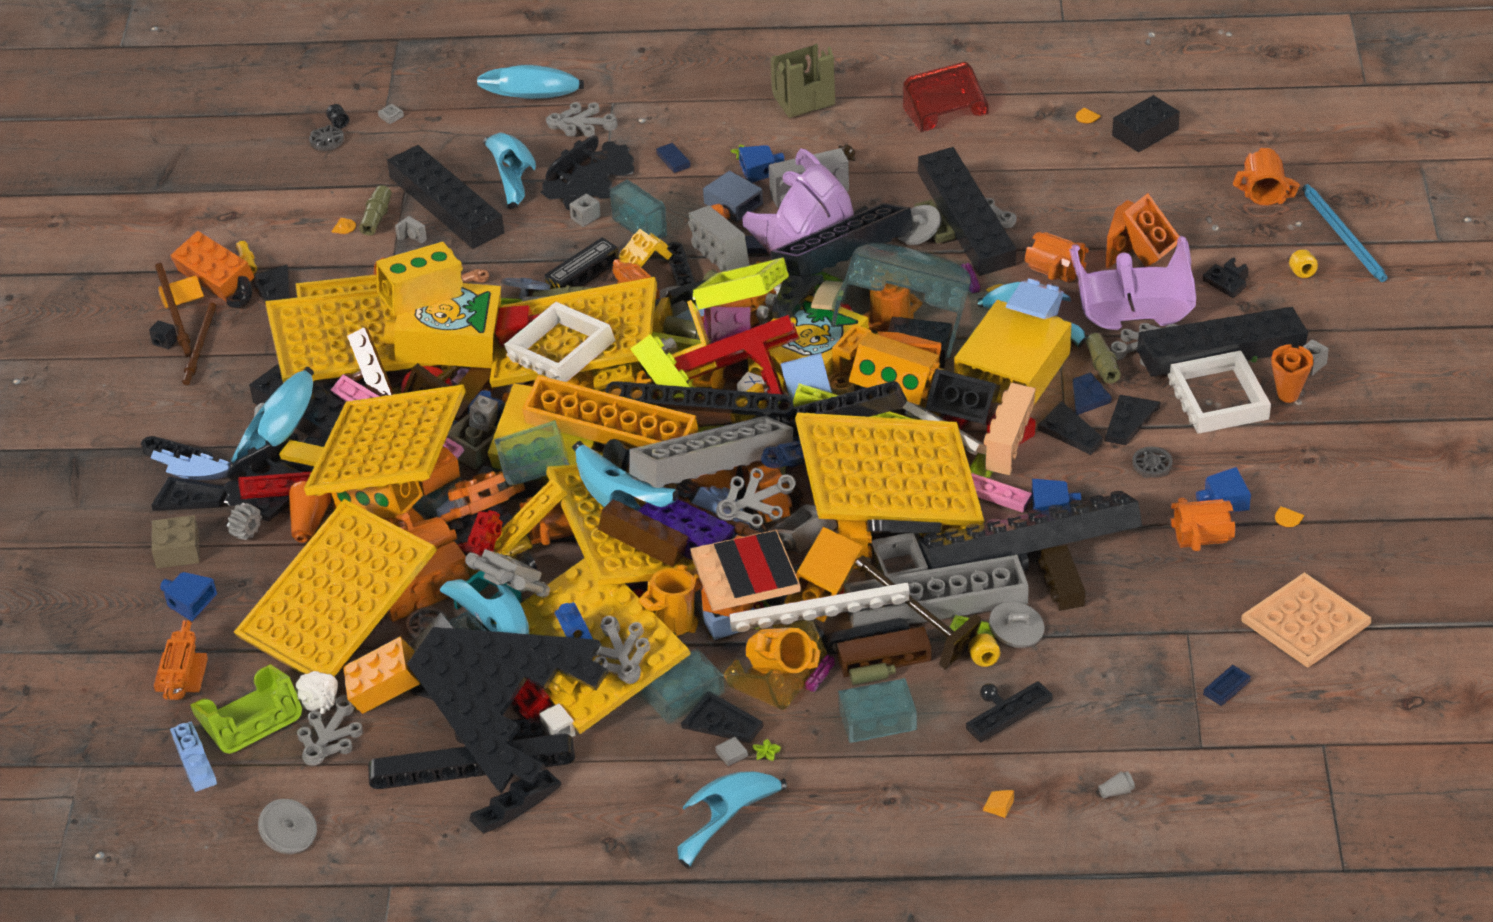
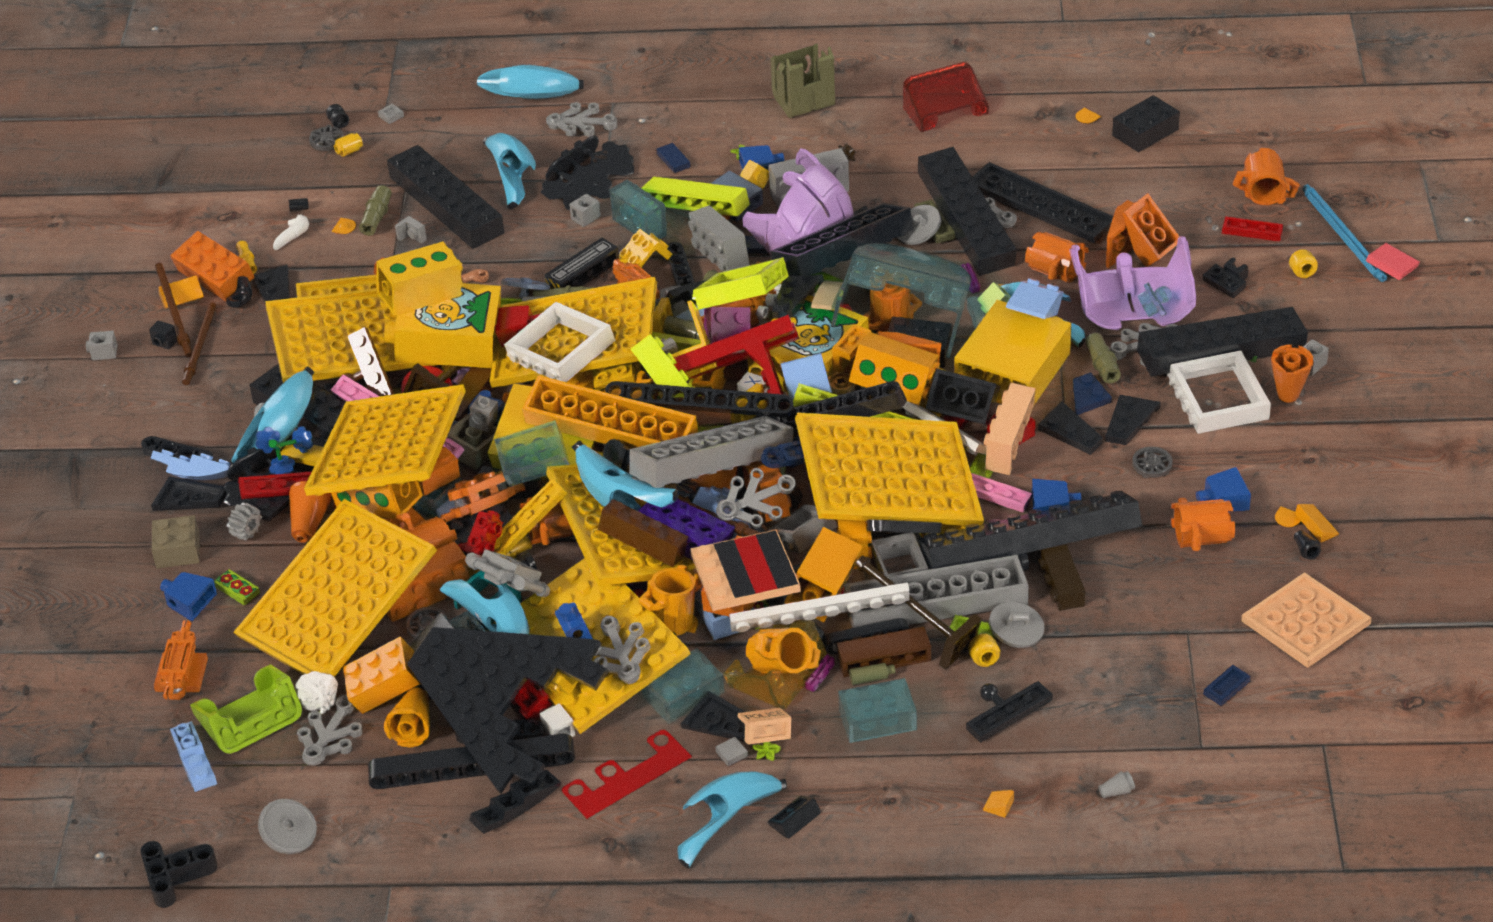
none -> light grey brick [86,330,118,360]
none -> black beam [140,841,218,908]
none -> tile [214,569,260,606]
none -> blue plant [255,426,313,474]
none -> white piece [273,214,309,251]
none -> black piece [288,198,309,211]
none -> yellow brick [334,133,363,157]
none -> light orange cone [384,688,430,748]
none -> red piece [562,730,692,819]
none -> neon yellow brick [641,177,750,217]
none -> light nougat panel [738,708,791,745]
none -> yellow brick [739,160,769,190]
none -> black slope [768,795,821,839]
none -> light grey piece [967,296,985,329]
none -> black plate [972,162,1113,243]
none -> yellowish green brick [977,282,1011,314]
none -> clear light blue hips [1137,282,1172,317]
none -> red tile [1222,216,1284,242]
none -> black cone [1293,530,1321,560]
none -> light orange slope [1295,504,1339,543]
none -> coral tile [1366,243,1420,280]

